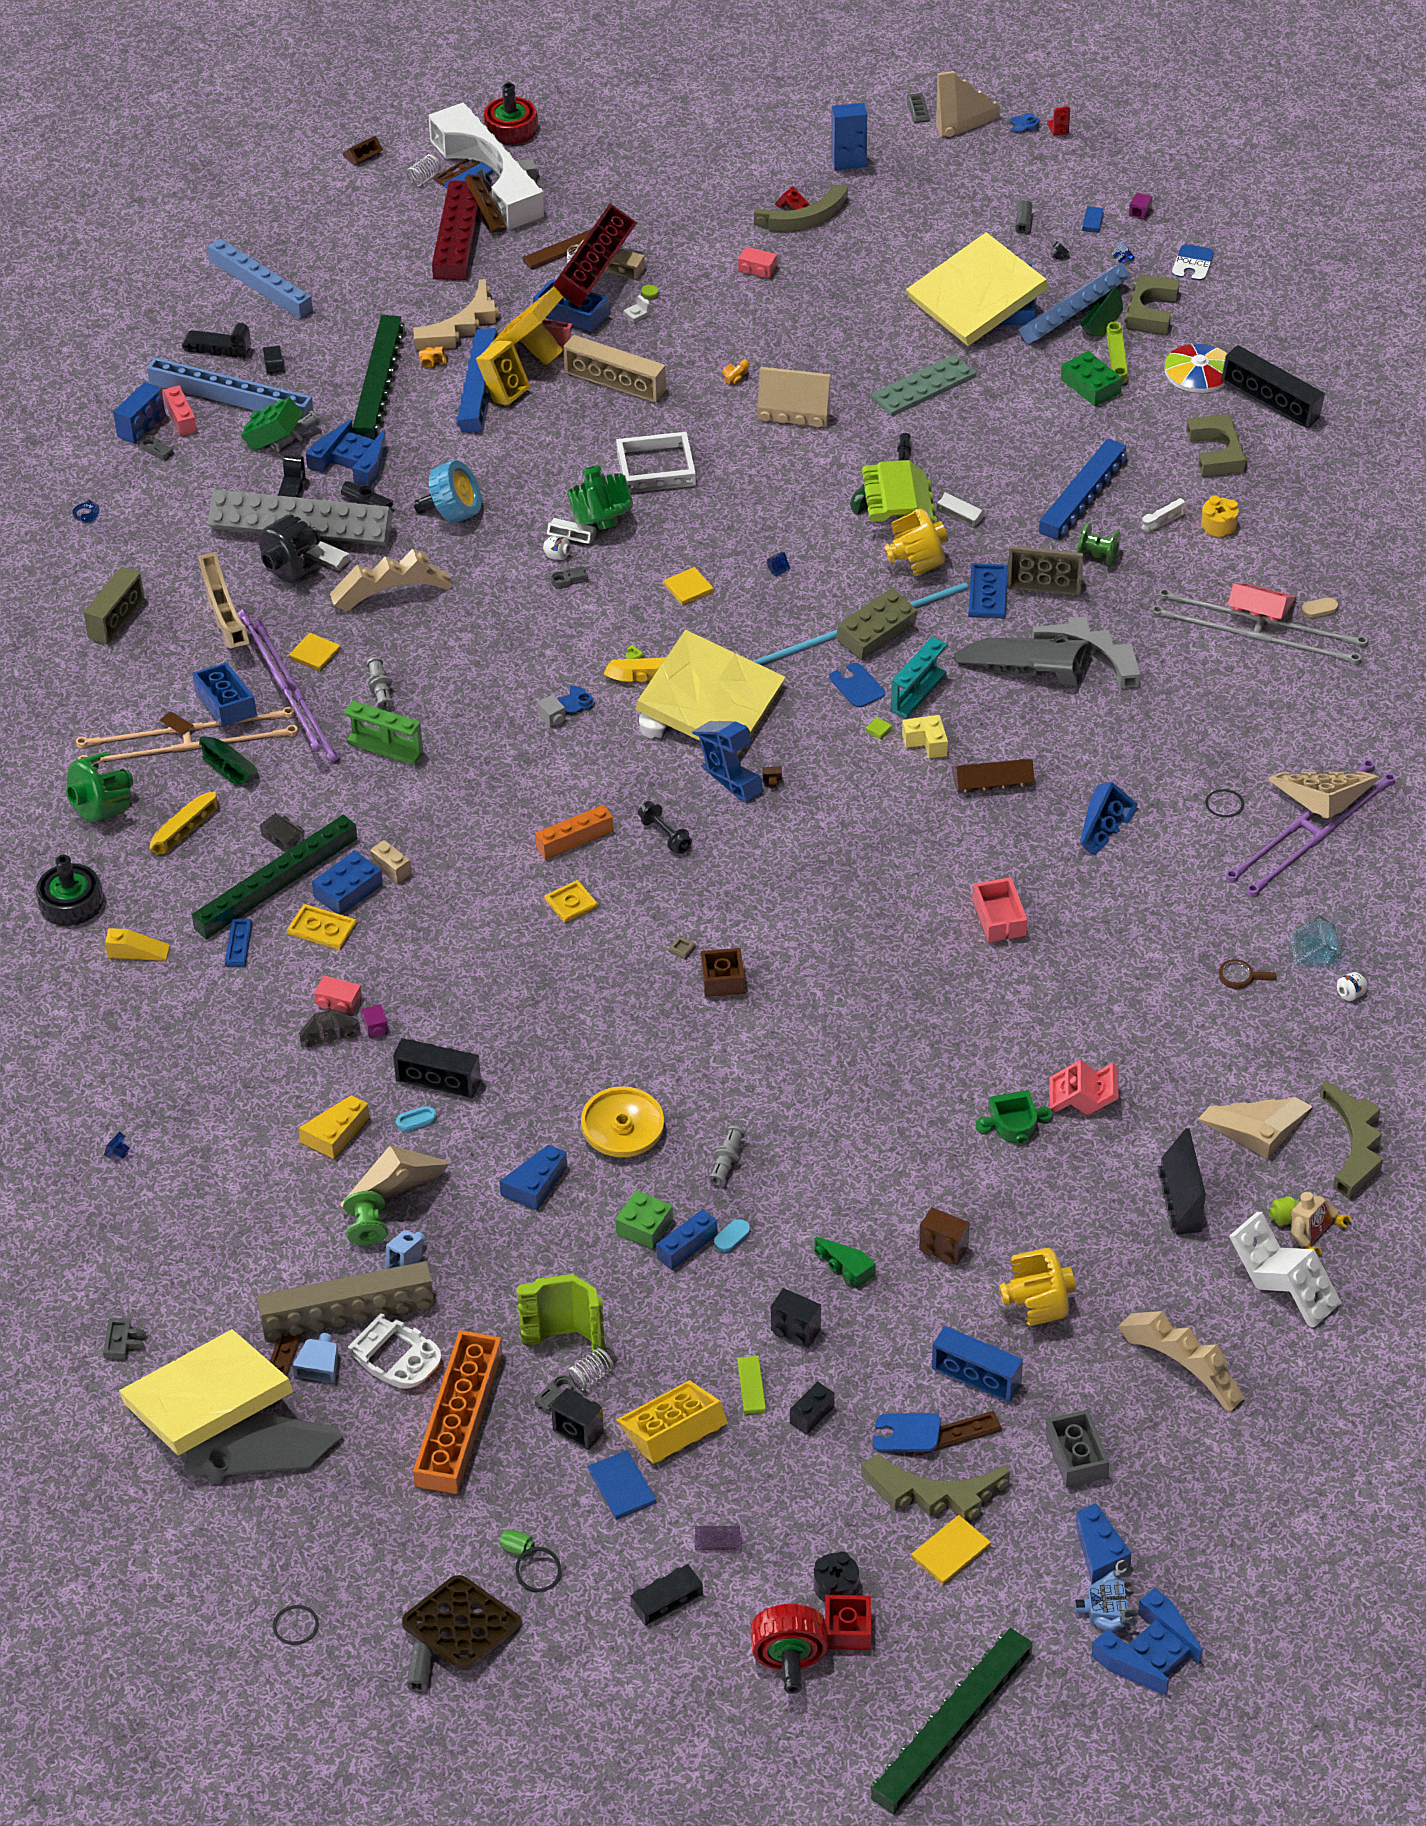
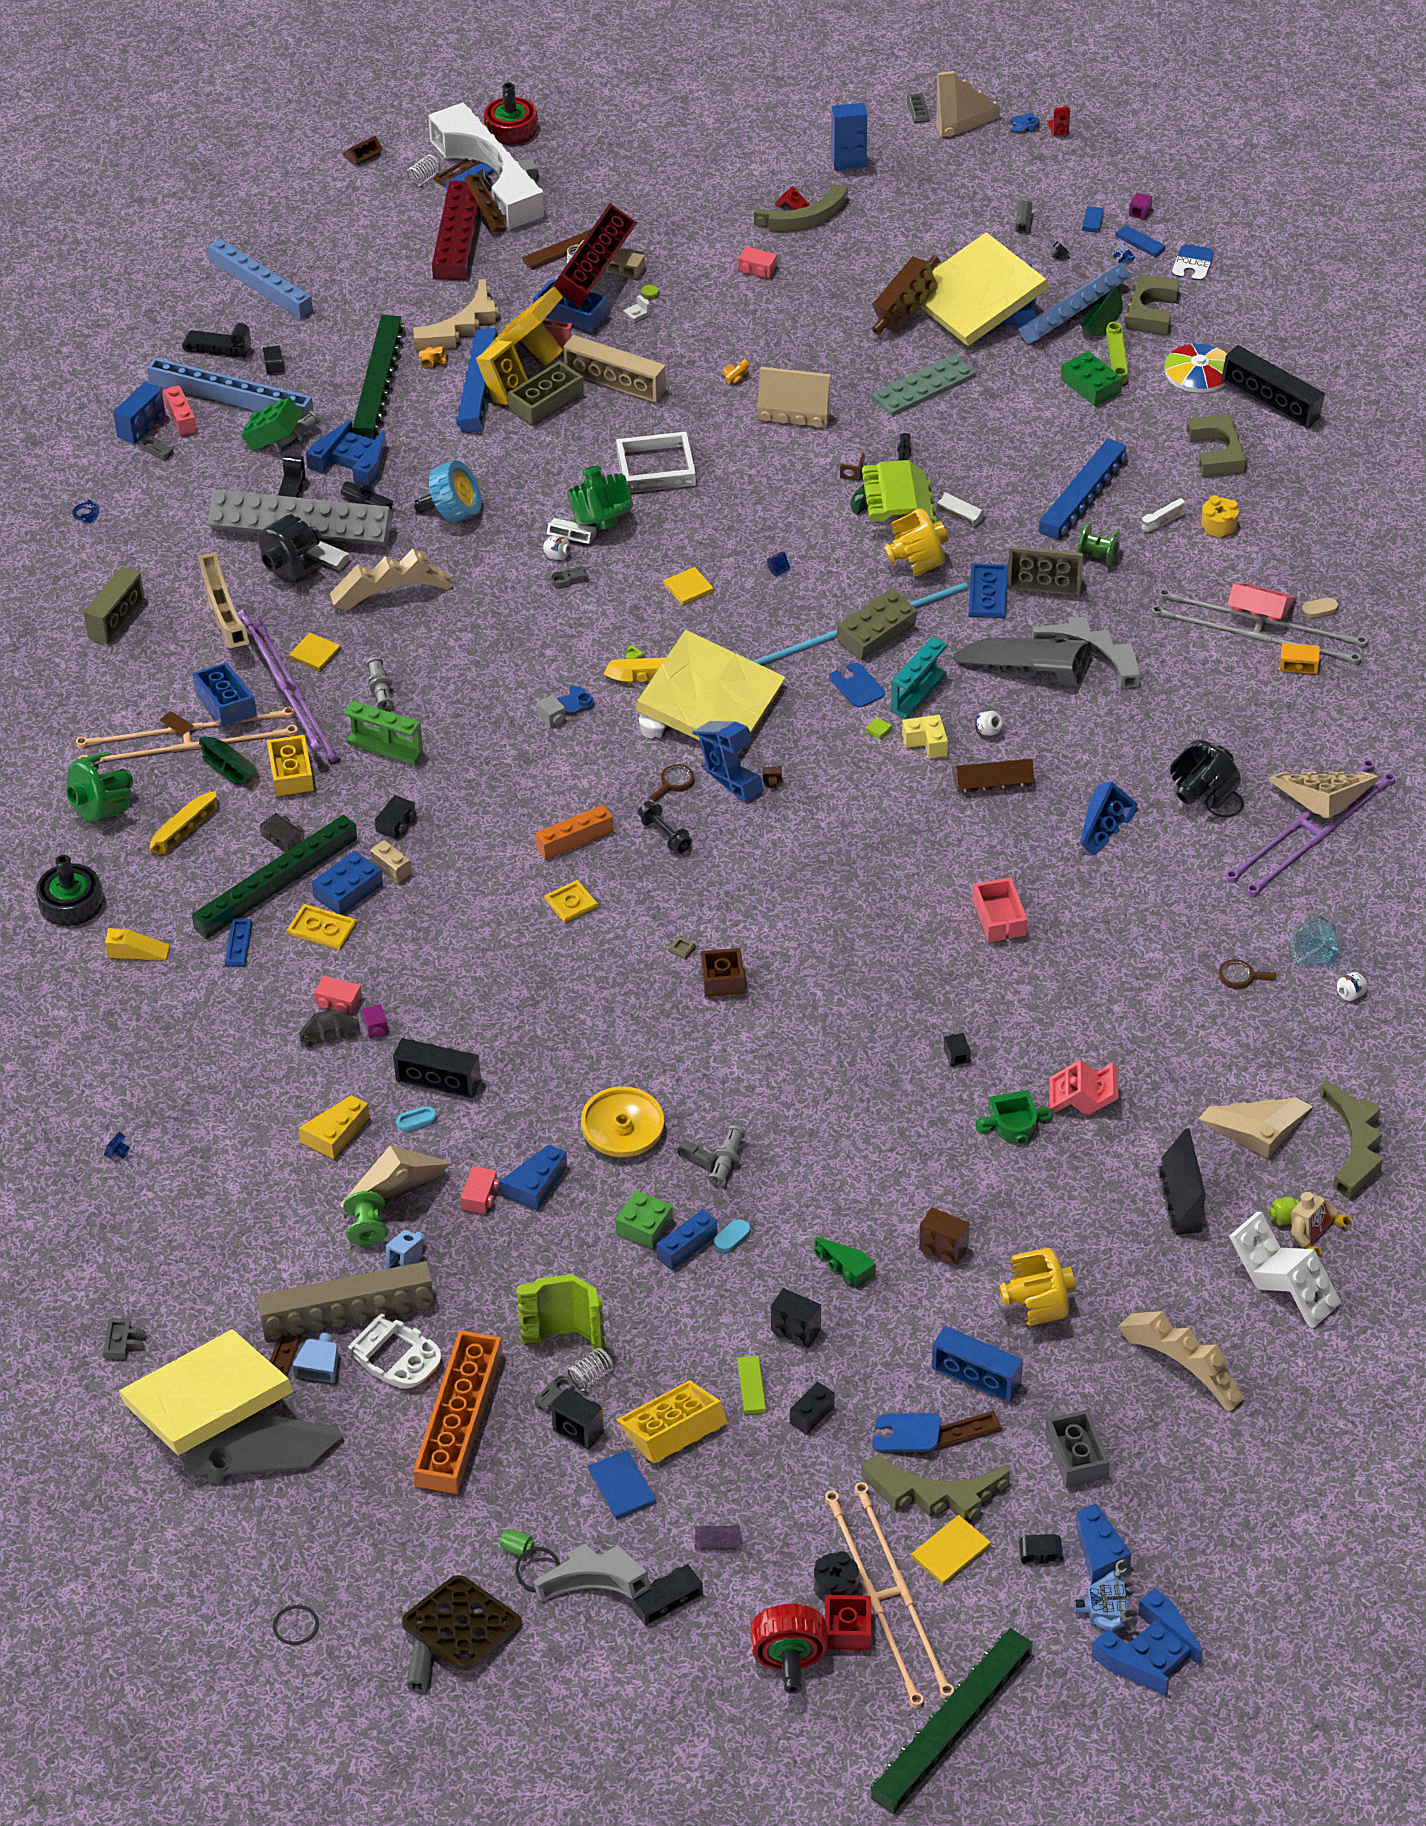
none -> yellow brick [267,735,314,796]
none -> black brick [375,795,417,839]
none -> coral brick [461,1166,500,1214]
none -> olive brick [508,361,584,425]
none -> light grey arch [533,1543,651,1602]
none -> piece [650,764,694,802]
none -> dark grey piece [677,1140,717,1172]
none -> light nougat bar [825,1482,954,1708]
none -> reddish brown bracket [840,453,867,481]
none -> reddish brown brick [871,255,941,335]
none -> black brick [944,1033,971,1067]
none -> white head [974,711,1003,736]
none -> black beam [1019,1534,1063,1564]
none -> blue tile [1115,225,1166,257]
none -> black piece [1170,740,1241,809]
none -> light orange brick [1280,643,1320,674]

